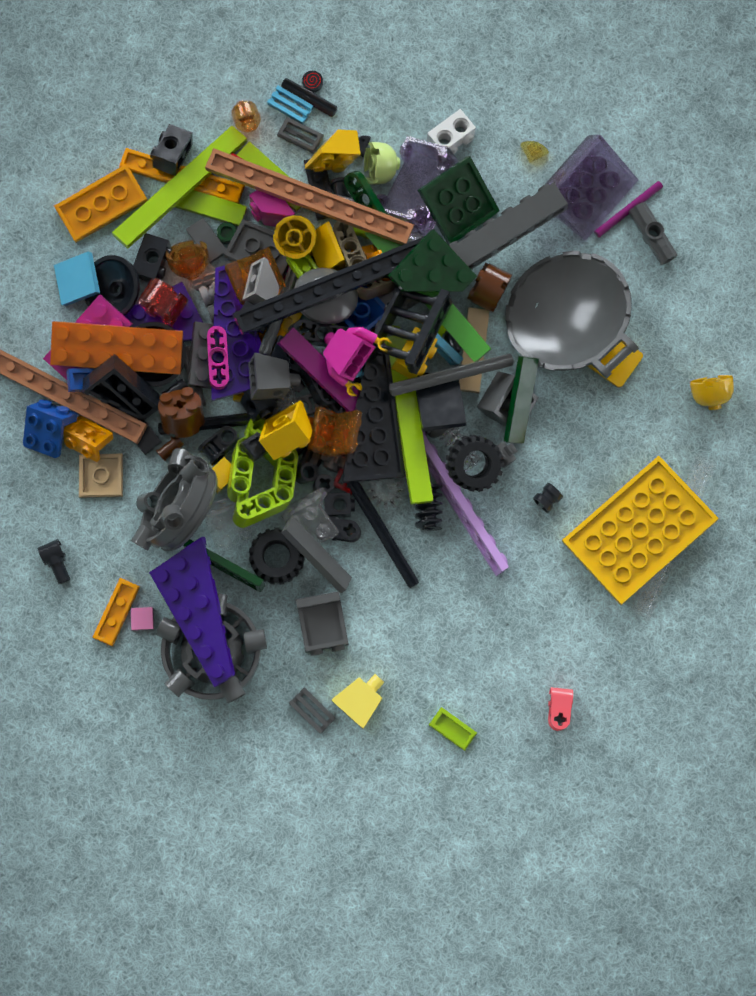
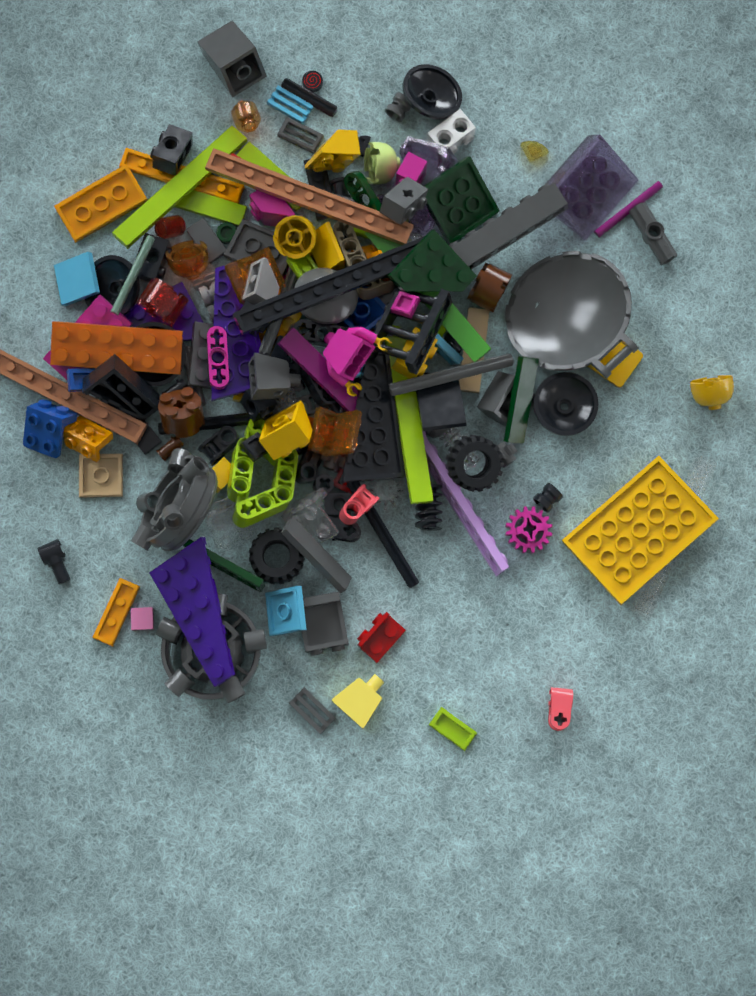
none -> sand green bar [110,235,155,315]
none -> clear red brick [154,215,186,239]
none -> dark grey slope [197,20,267,98]
none -> medium azure tile [265,586,307,636]
none -> coral piece [339,483,380,525]
none -> red bracket [357,612,406,663]
none -> dark grey brick [380,177,428,225]
none -> dark grey wheel [385,92,411,122]
none -> dark pink tile [391,291,420,318]
none -> dark pink brick [396,151,427,185]
none -> black dish [402,64,462,119]
none -> dark pink gear [505,506,553,554]
none -> black dish [534,372,599,436]

